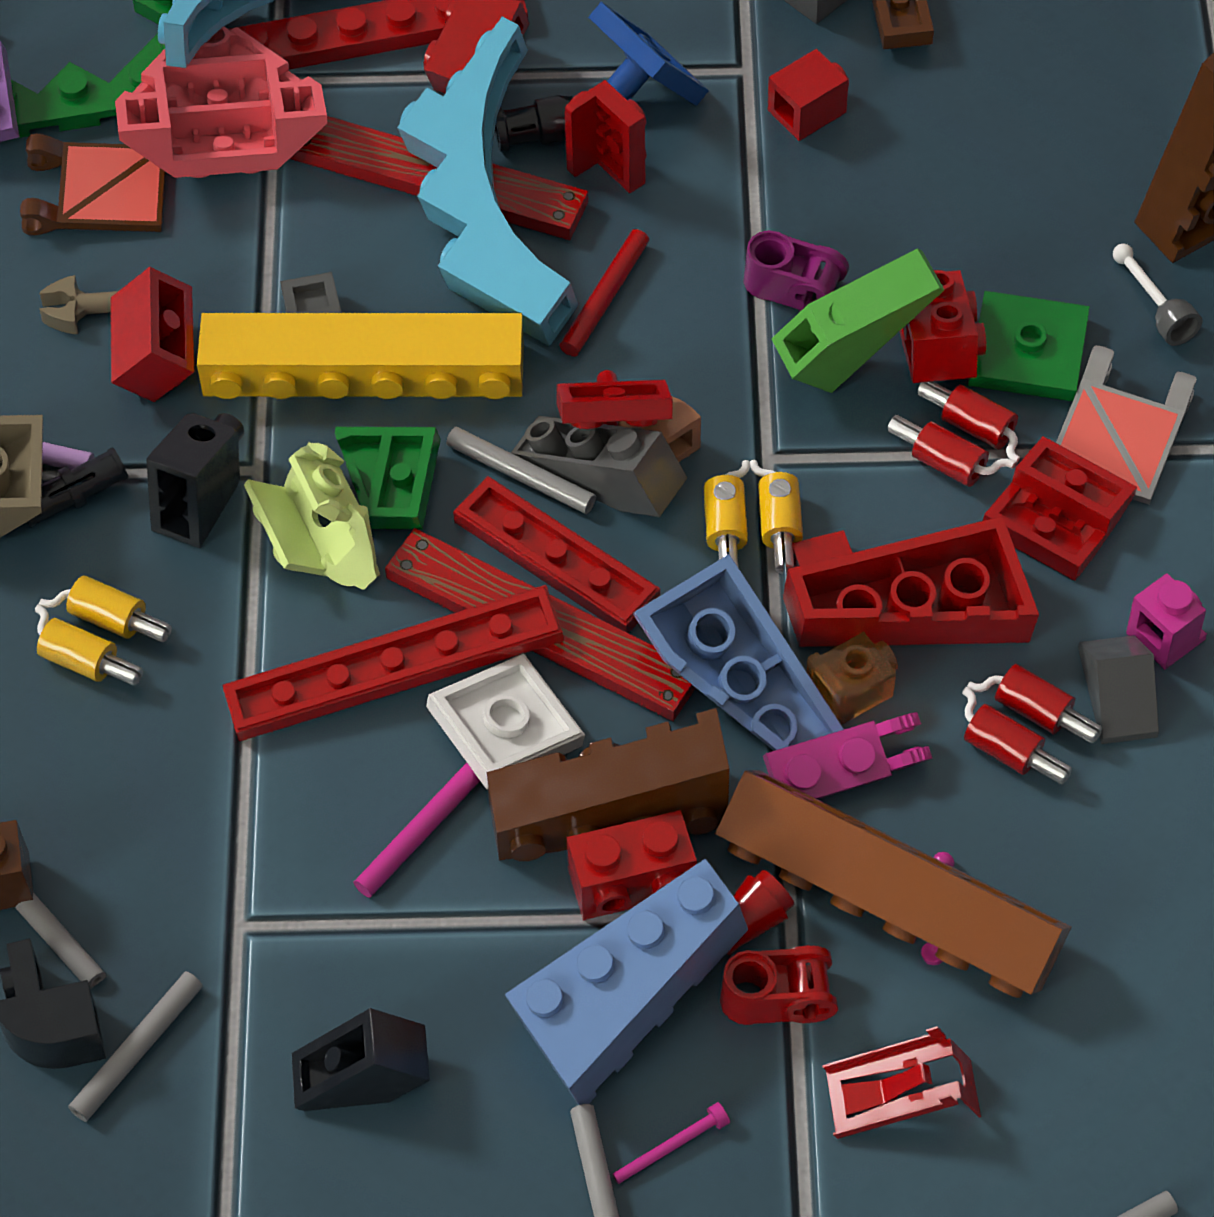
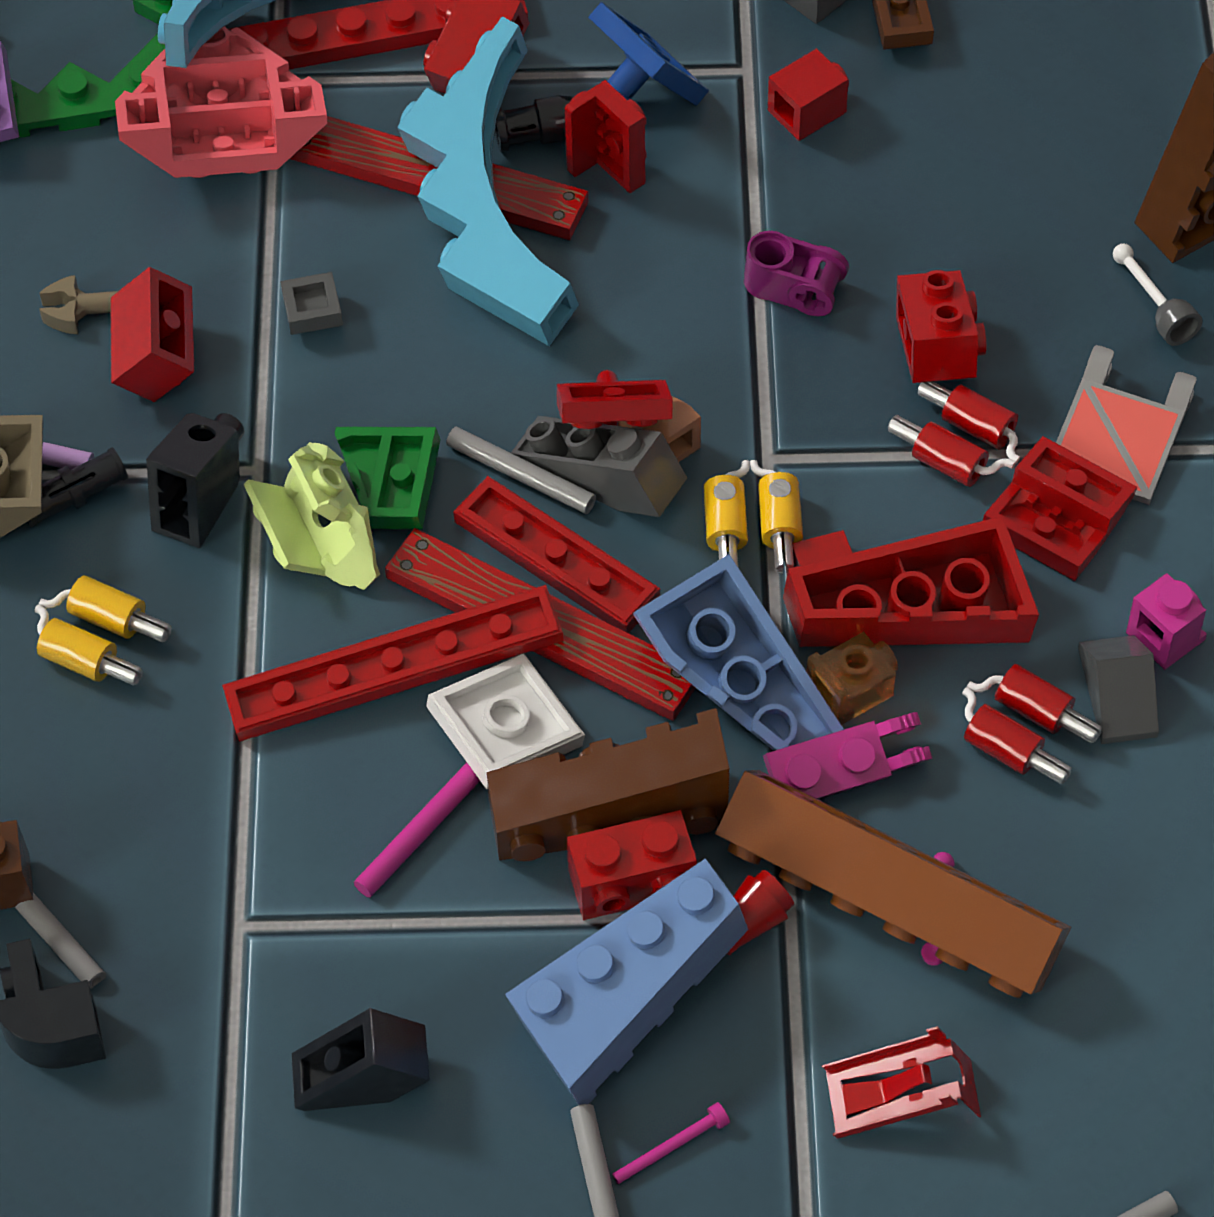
flag [20,134,165,235] -> none
light grey piece [68,971,203,1122] -> none
yellow brick [197,313,524,399] -> none
red bar [559,229,650,357] -> none
red piece [720,945,838,1025] -> none
bright green slope [771,248,945,393] -> none
green plate [968,291,1090,402] -> none

